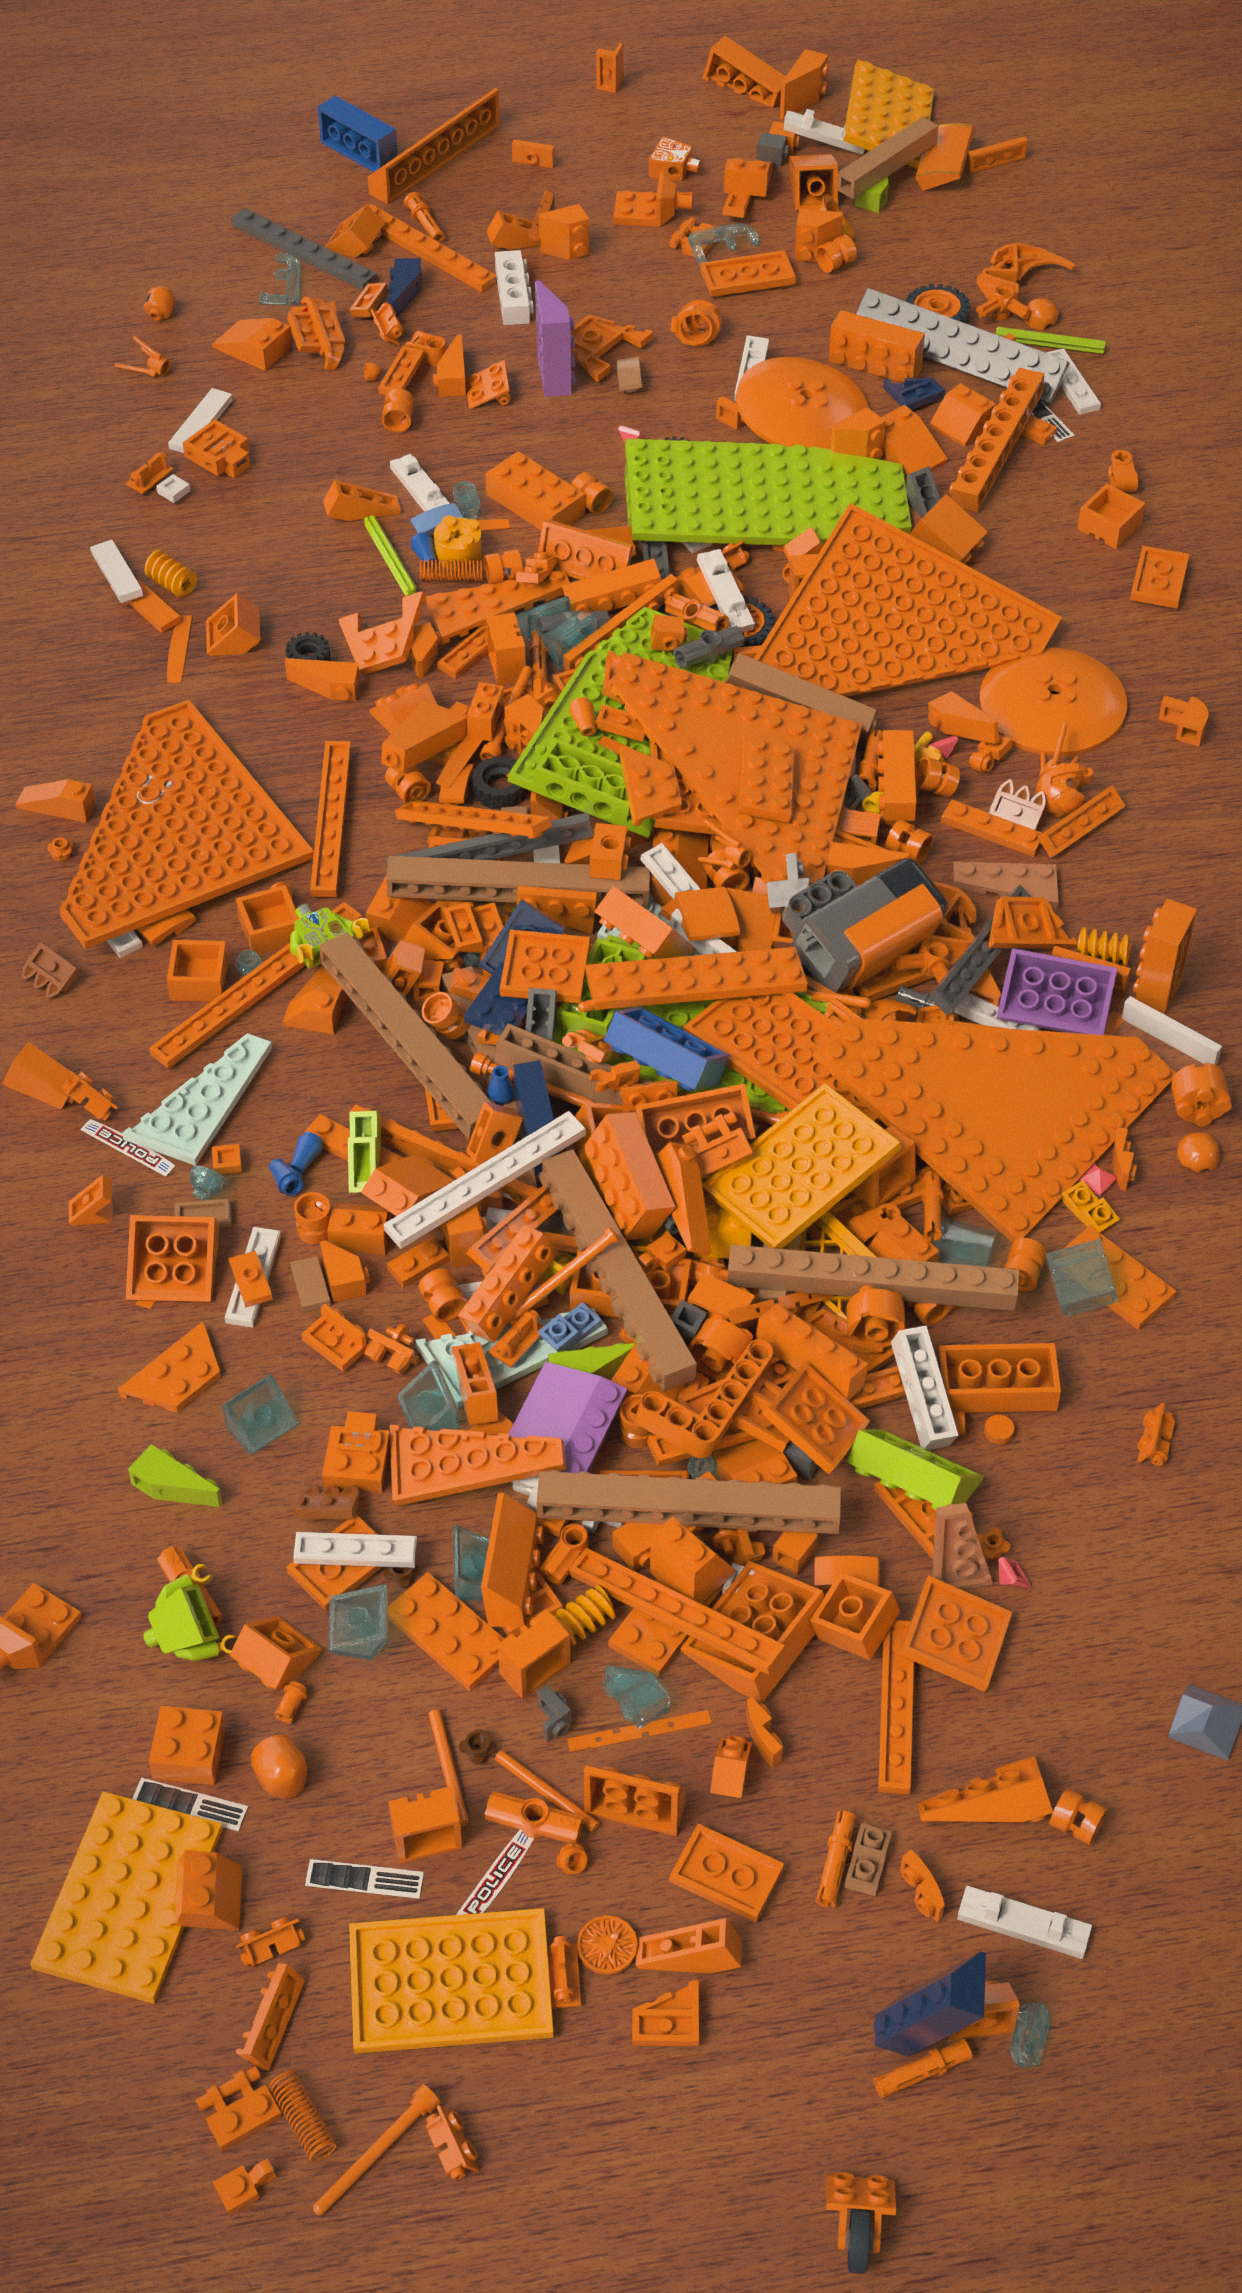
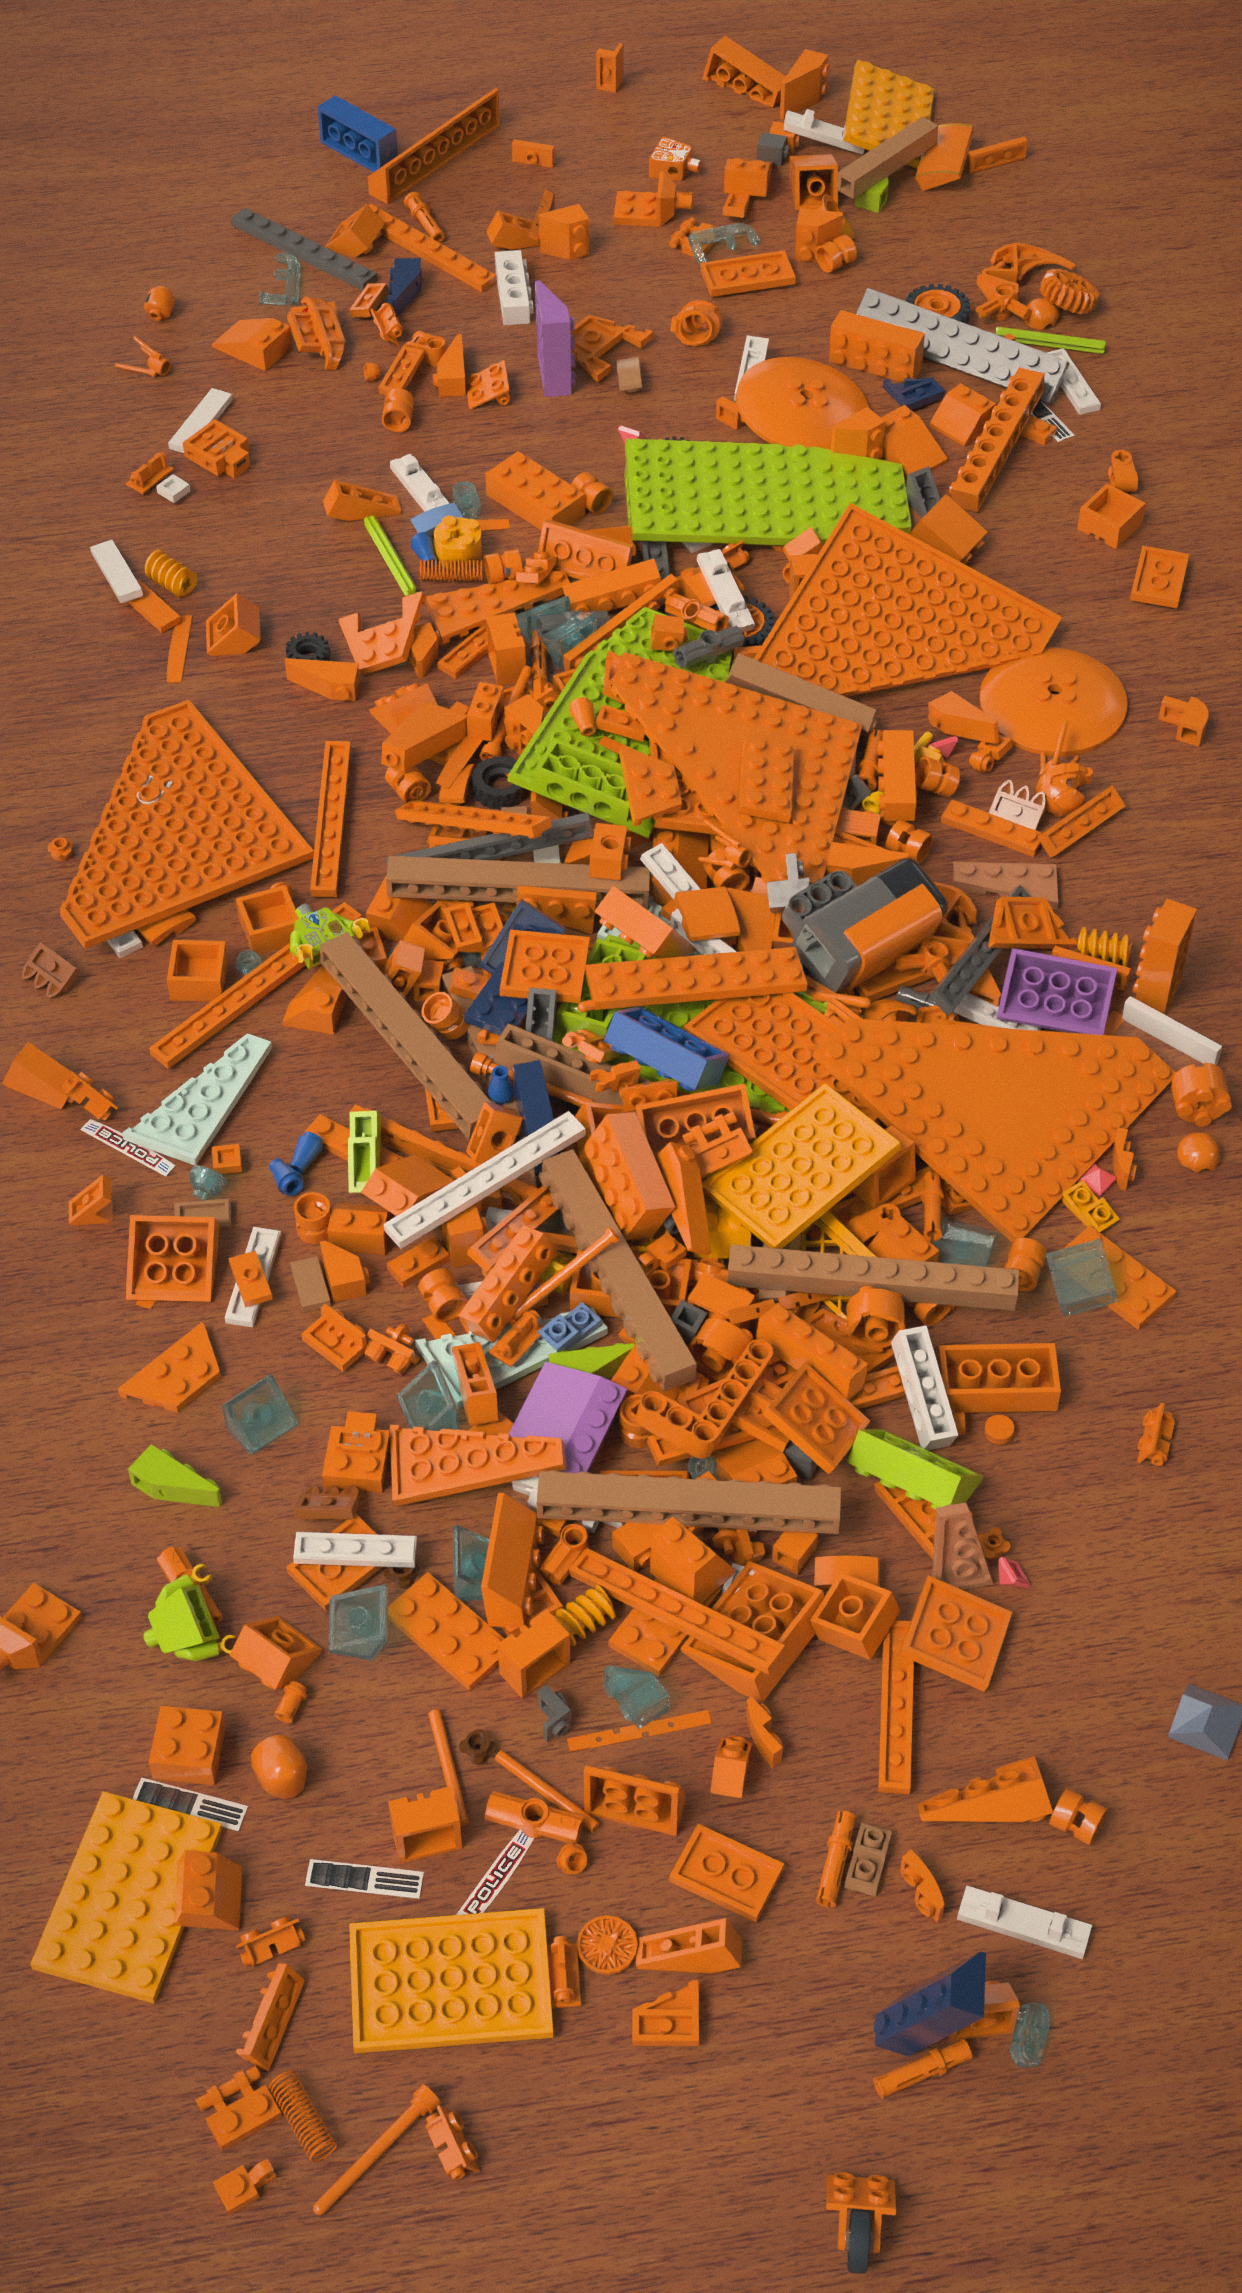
orange slope [15,779,96,823] -> none
none -> orange gear [1040,269,1100,314]

